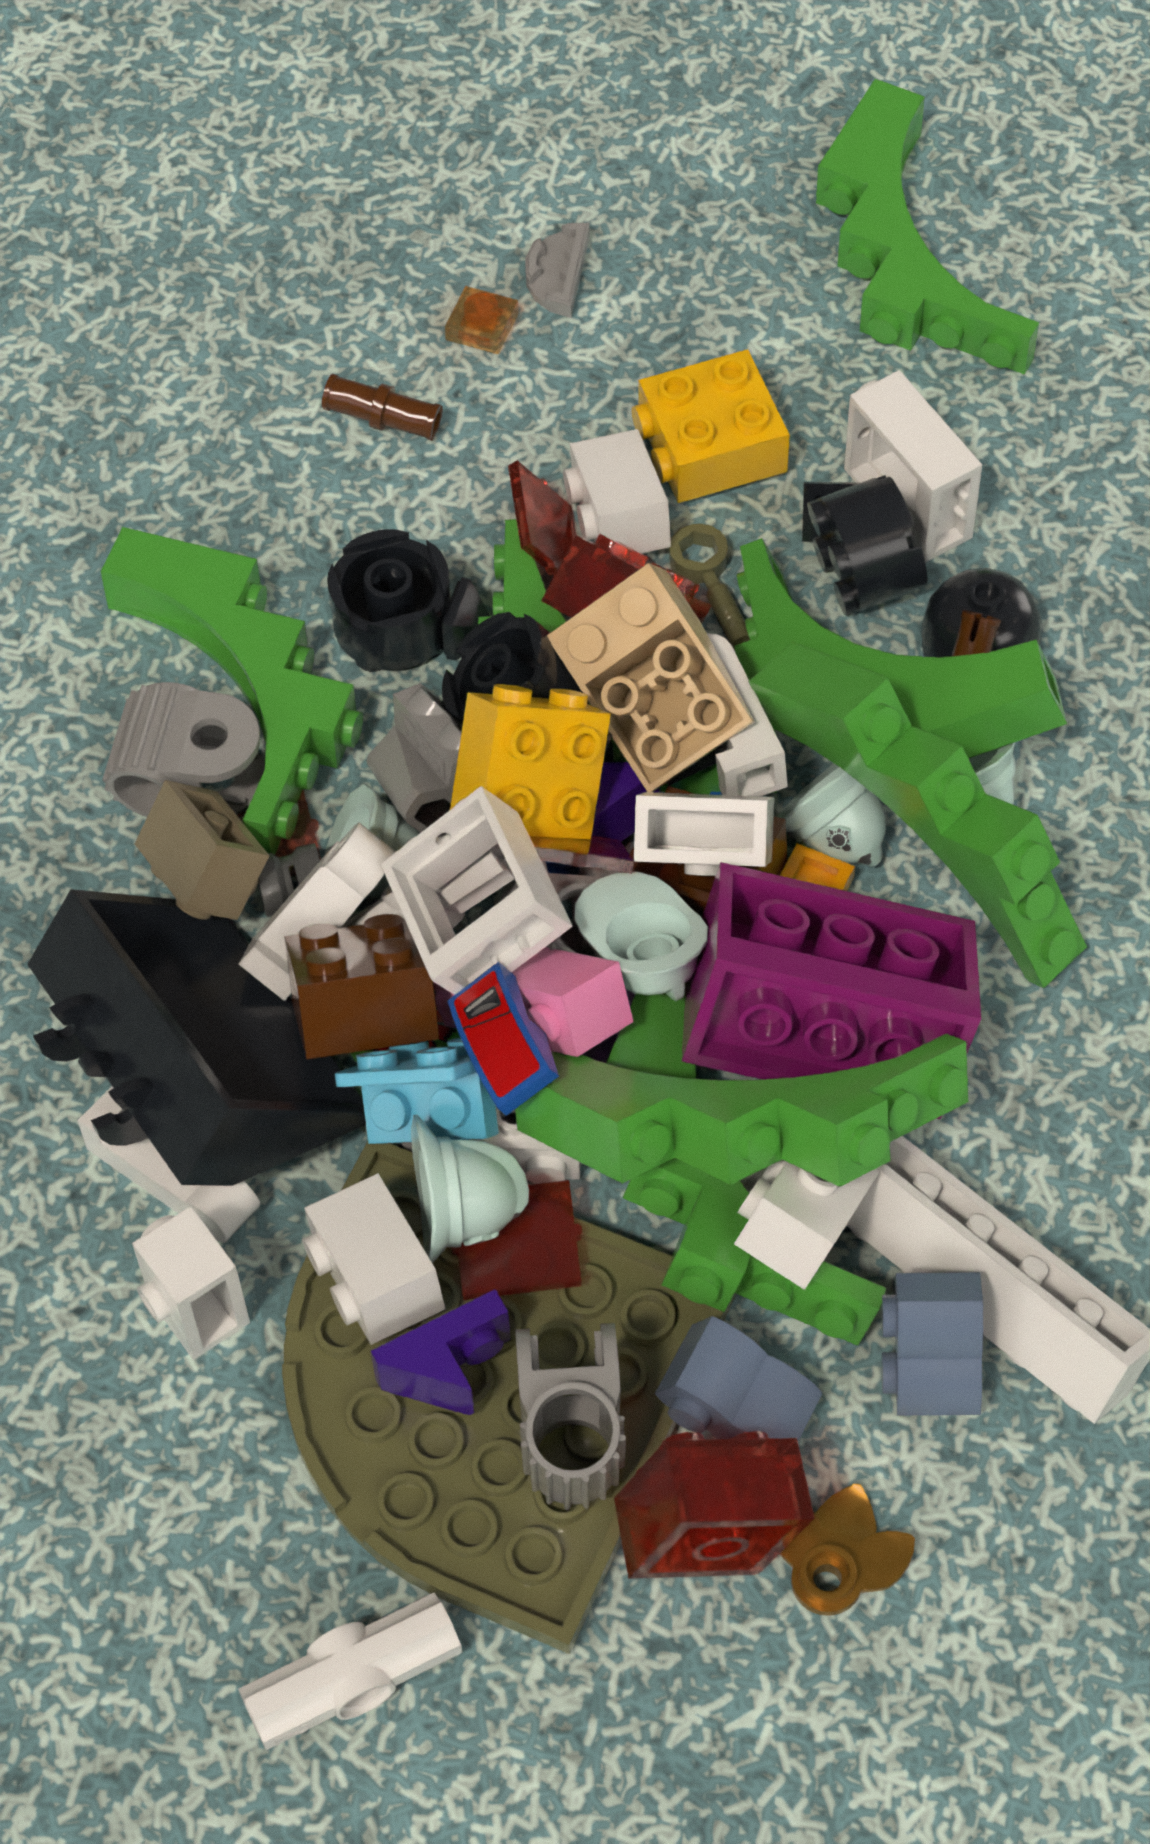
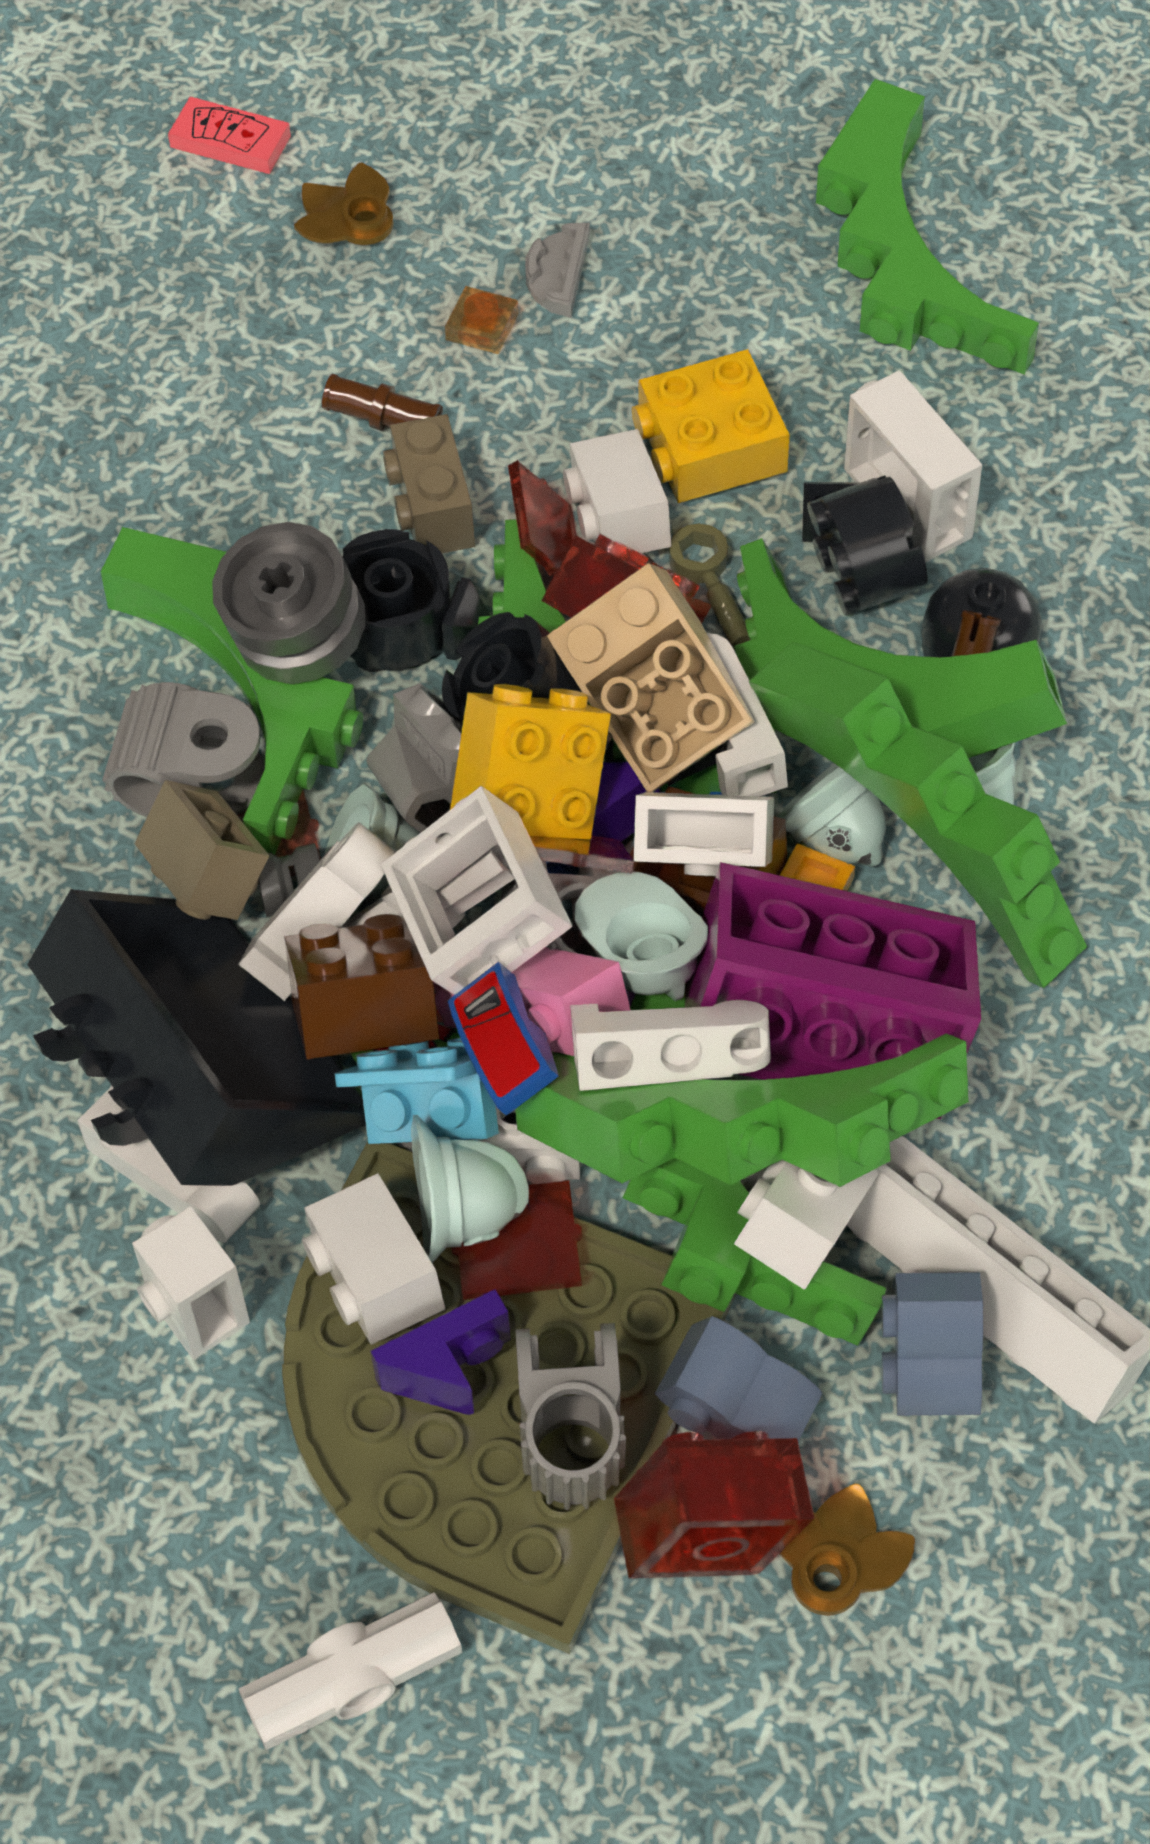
none -> coral tile [168,97,291,174]
none -> flat silver wheel [212,522,366,684]
none -> pearl gold plate [294,162,394,245]
none -> dark tan brick [383,414,475,553]
none -> white leg [570,1000,771,1091]

